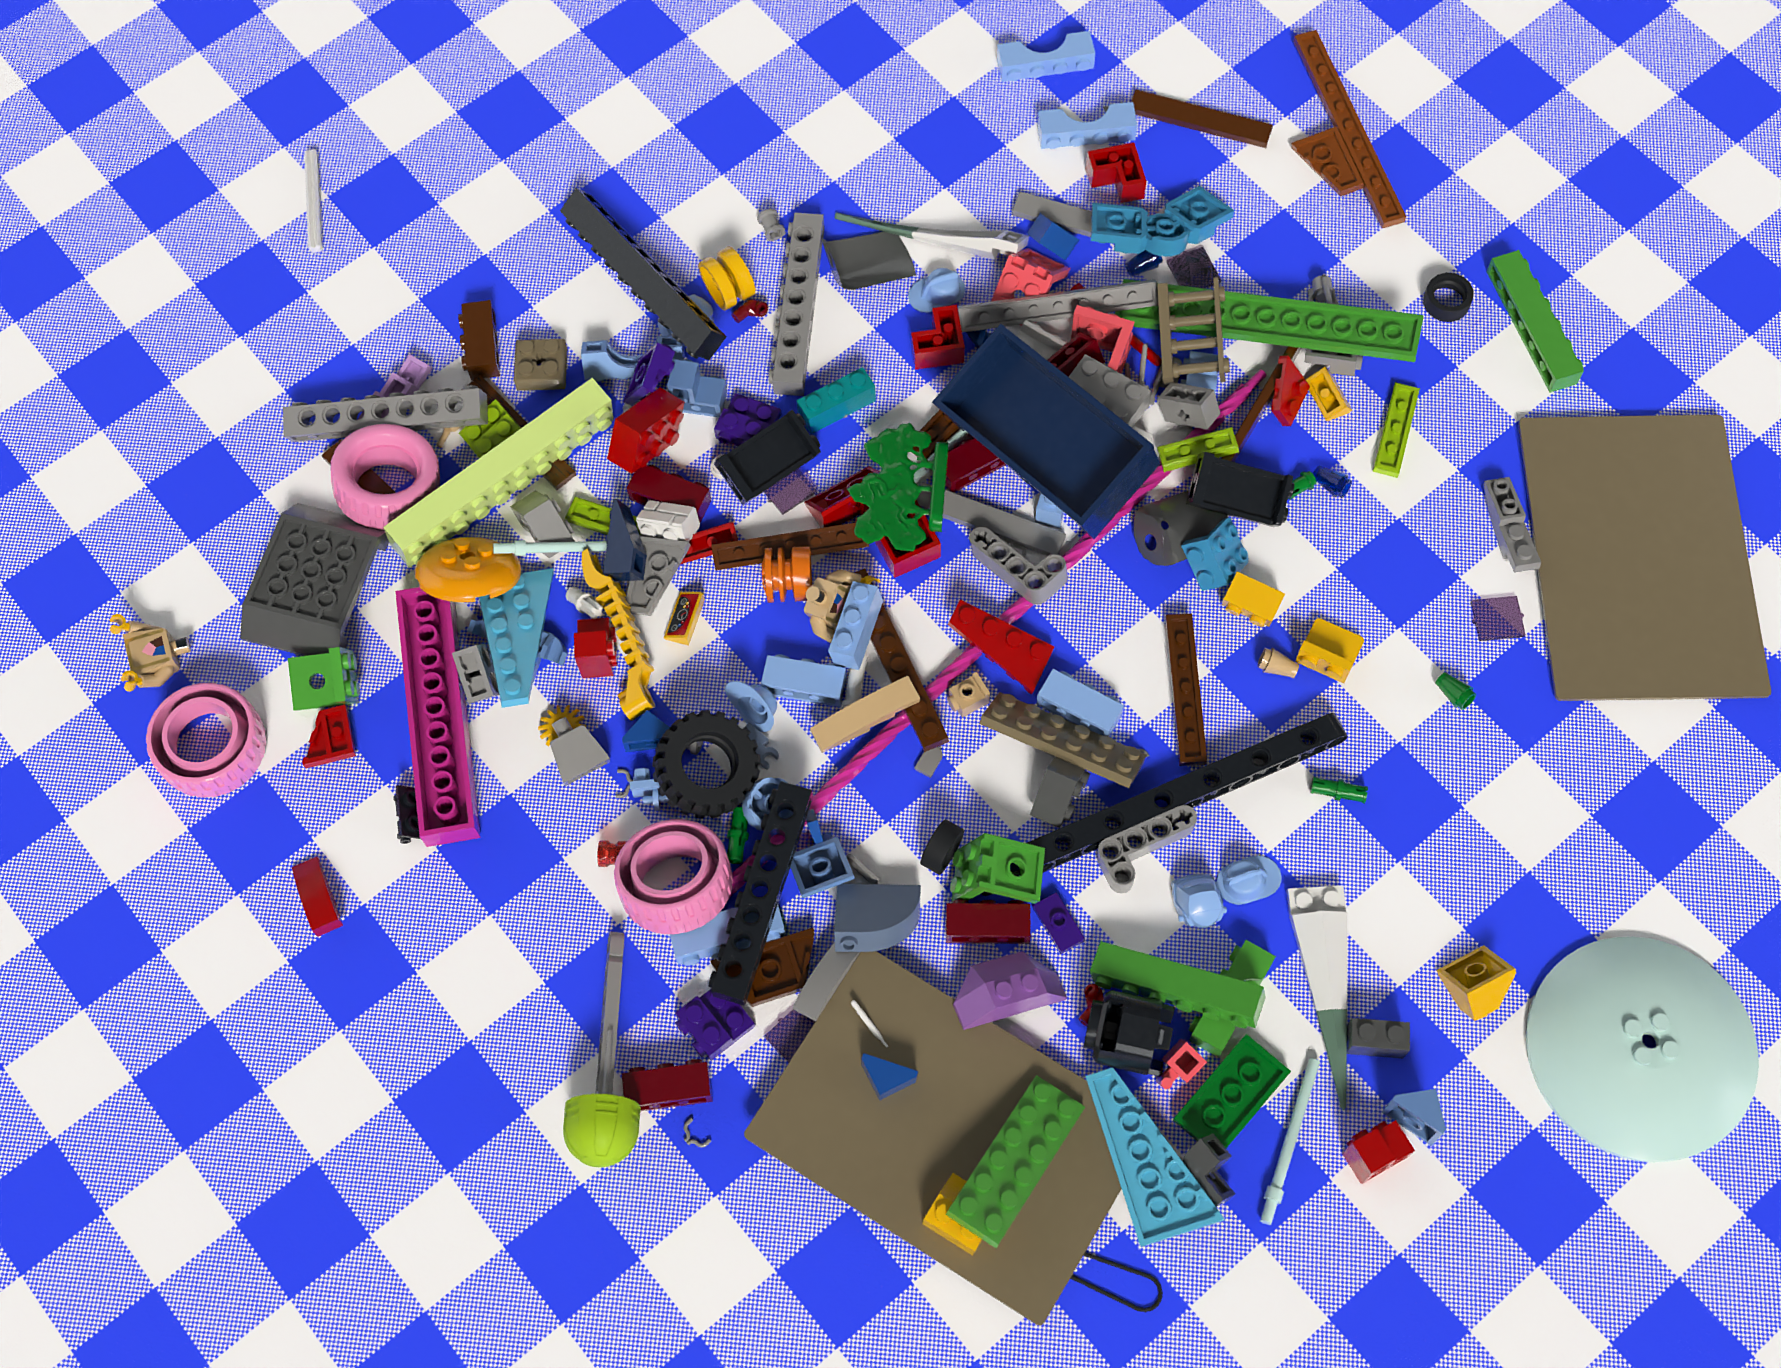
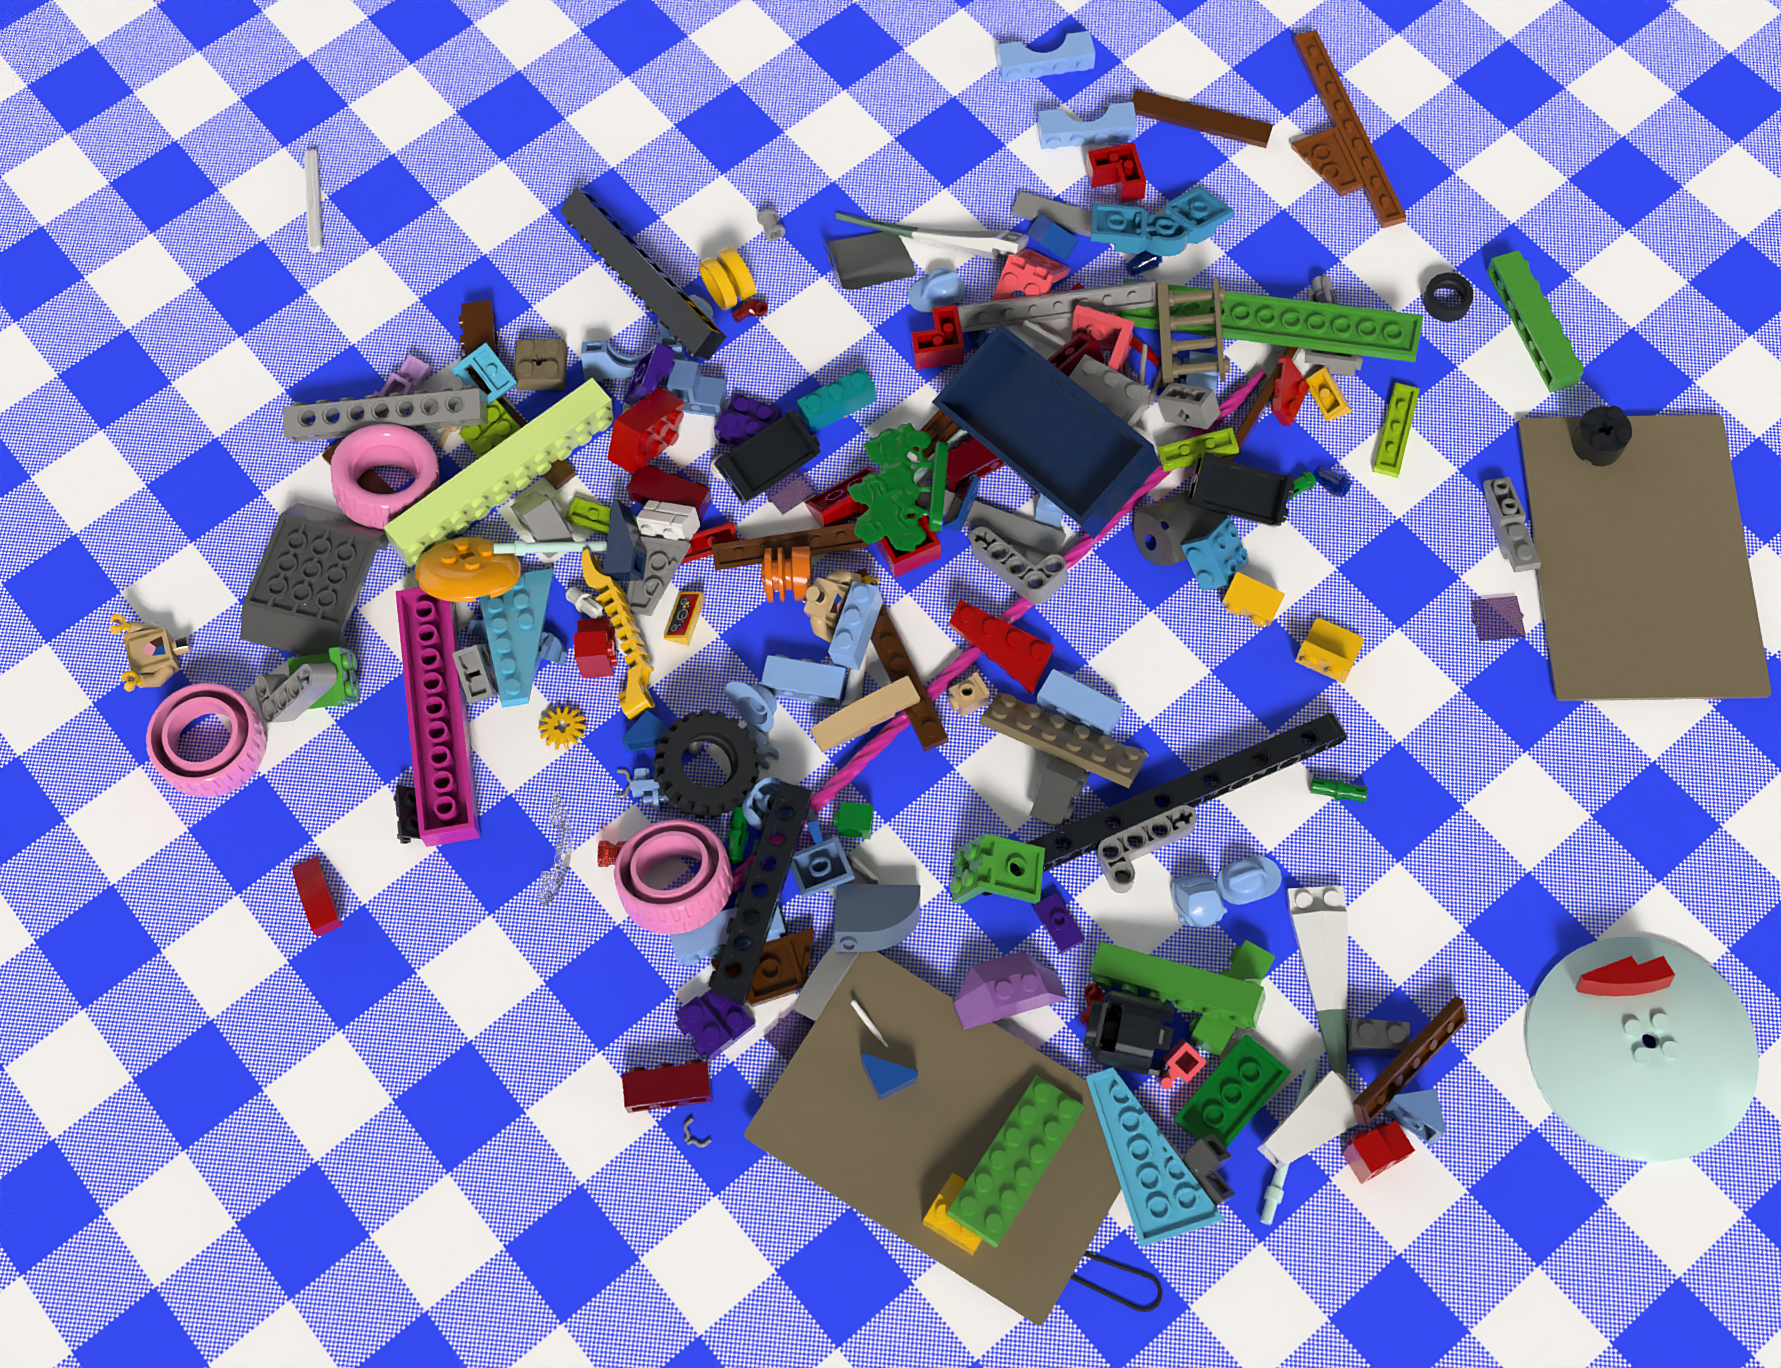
red wing [302,705,356,769] -> none
light grey torso [549,717,610,786] -> none
lime piece [563,931,641,1168] -> none
light grey brick [769,212,825,396] -> none
light grey piece [914,747,943,778] -> none
black tyre [920,819,964,875] -> none
dark red brick [946,900,1031,944] -> none
reddish brown plate [1165,613,1207,766] -> none
clear purple piece [1166,247,1221,288] -> none
tan cone [1257,648,1299,679] -> none
green cone [1435,672,1477,710] -> none
yellow slope [1436,945,1516,1021] -> none
none -> light grey beam [254,662,337,723]
none -> medium azure plate [451,343,518,406]
none -> clear slope [537,793,573,906]
none -> green brick [833,801,874,840]
none -> blue slope [943,476,979,532]
none -> white slope [1257,1070,1360,1169]
none -> reddish brown tile [1352,996,1468,1127]
none -> black brick [1572,406,1632,466]
none -> red slope [1575,956,1675,997]

